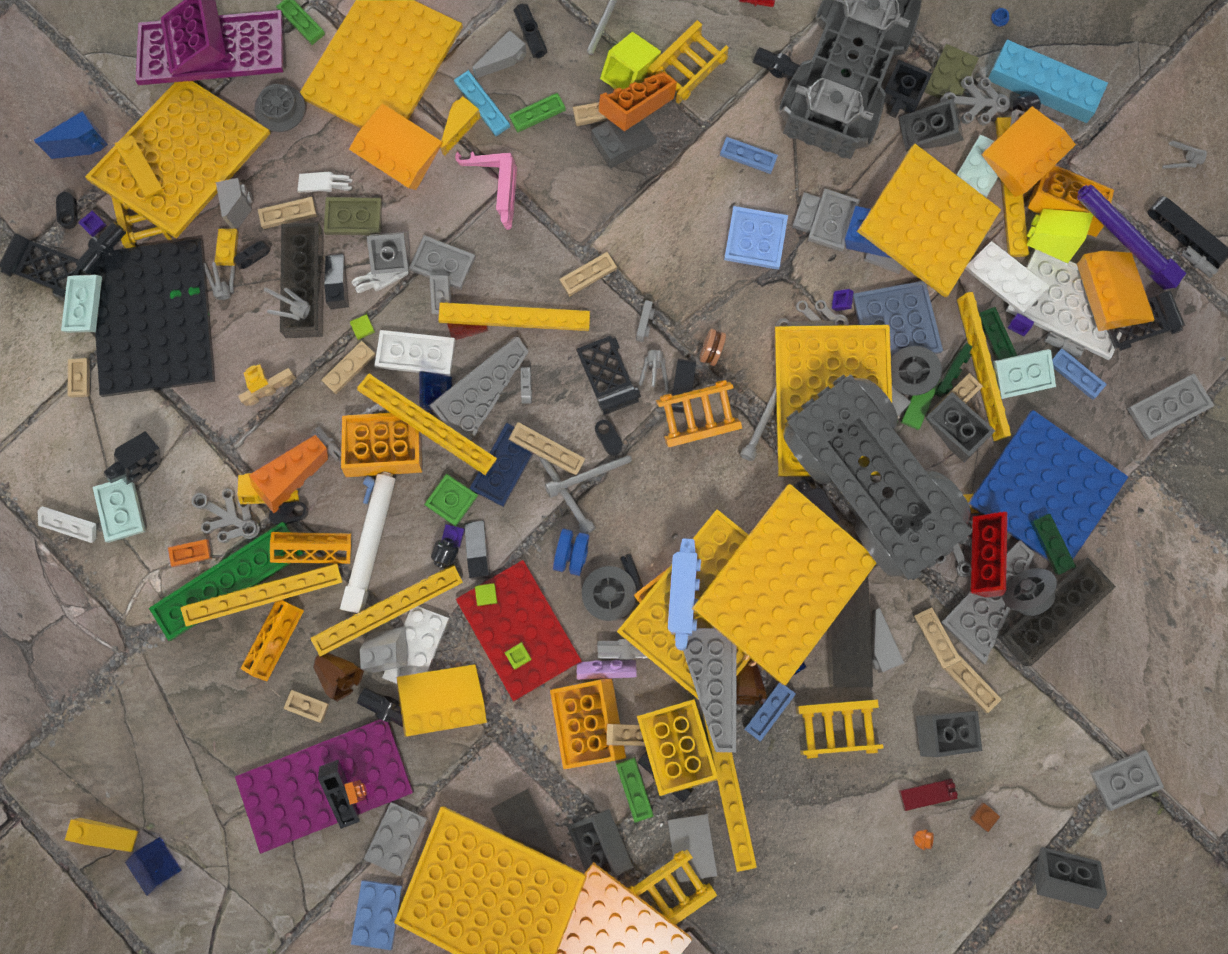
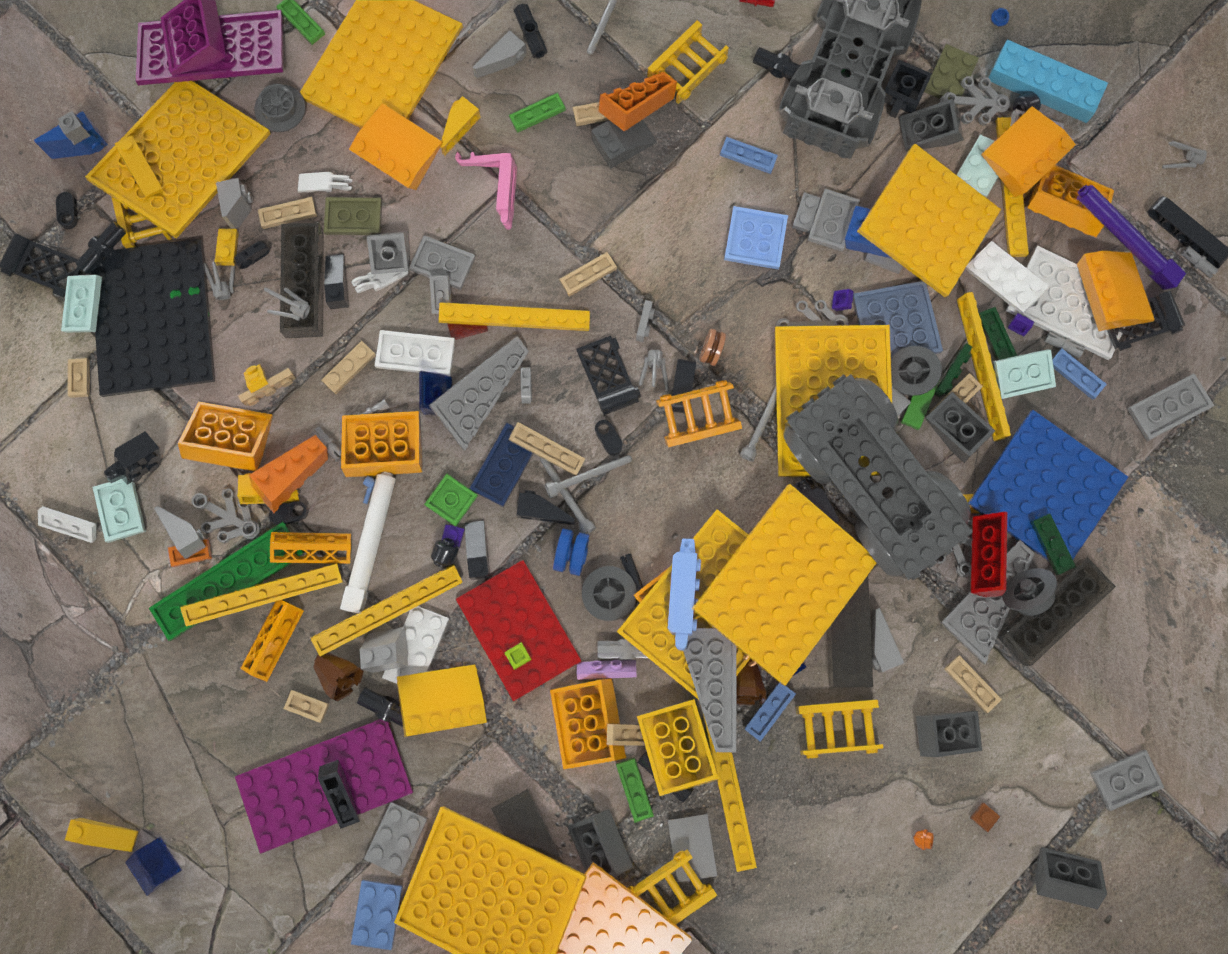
dark purple plate [78,211,107,237] -> none
orange plate [344,780,367,805] -> none
lime tile [350,314,375,340] -> none
yellow plate [357,374,497,475] -> none
medium azure tile [454,70,510,137] -> none
lime tile [475,583,497,606] -> none
neon yellow slope [600,32,661,89] -> none
dark red hinge [899,778,958,811] -> none
tan plate [914,607,961,669] -> none
neon yellow slope [1027,209,1093,263] -> none
none -> light grey window [58,111,90,145]
none -> light grey slope [154,506,206,559]
none -> light orange slope [178,401,273,471]
none -> black slope [516,490,575,525]

